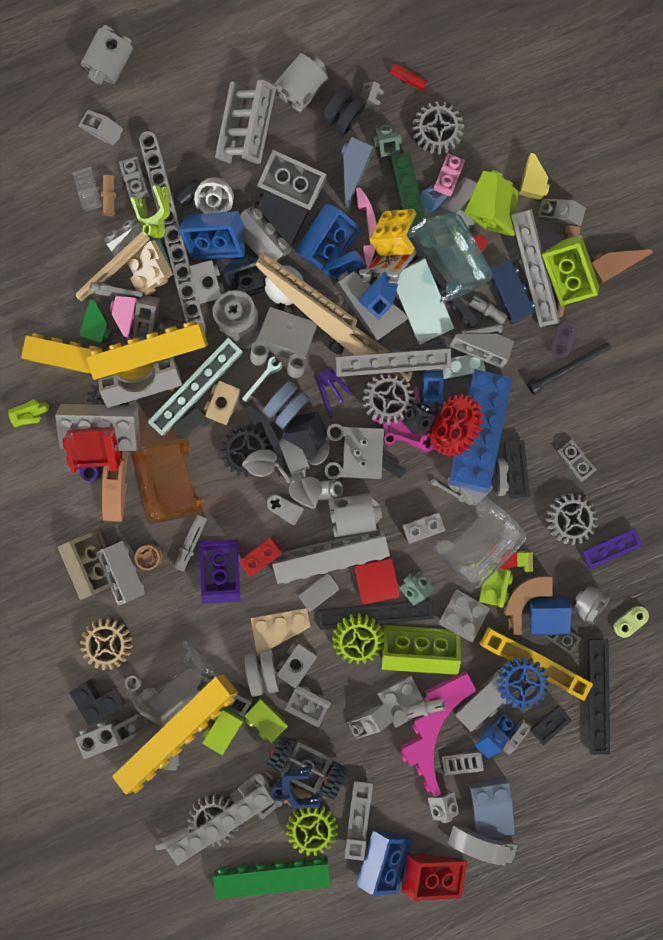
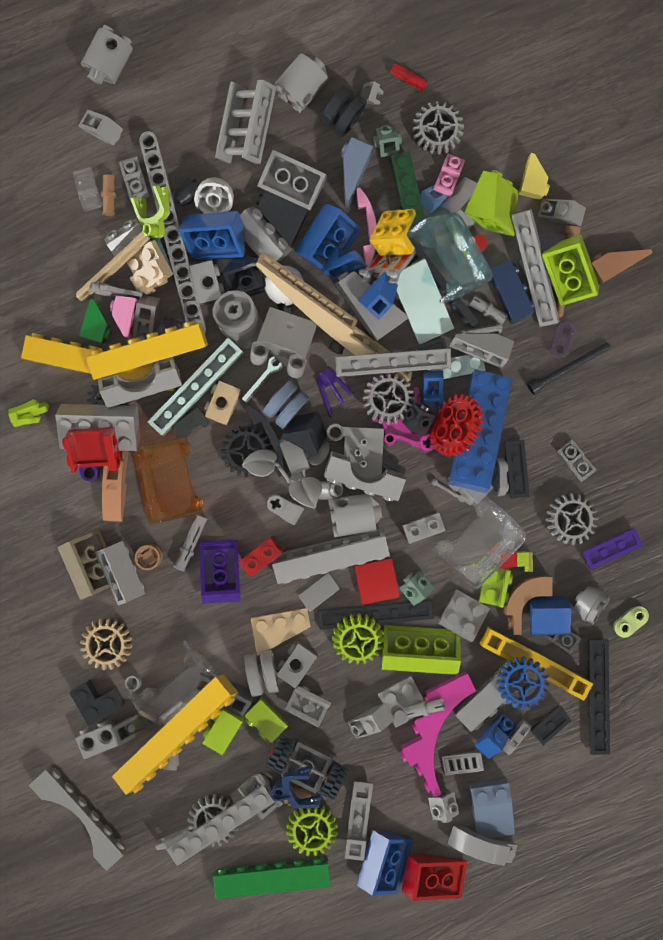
none -> light grey arch [29,766,126,871]
none -> light grey arch [324,451,406,501]

